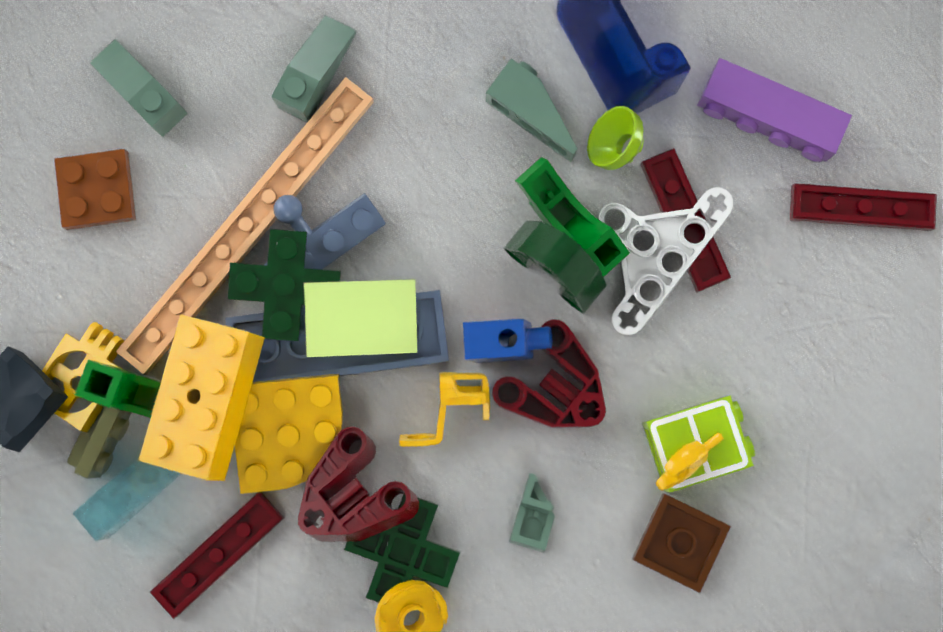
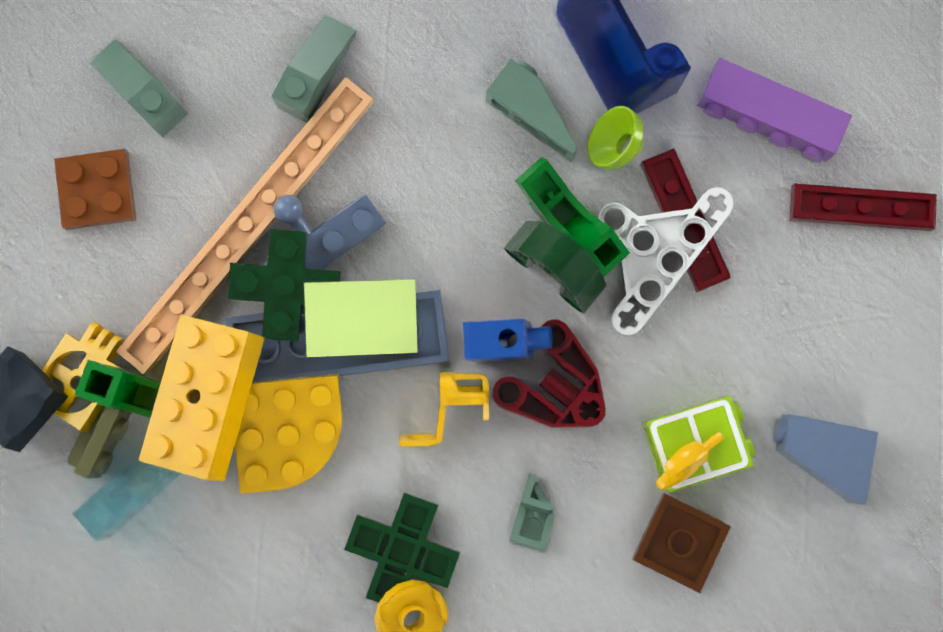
dark red tile [150,492,284,619] -> none
dark red connector [298,426,419,542] -> none
none -> sand blue slope [773,414,878,505]

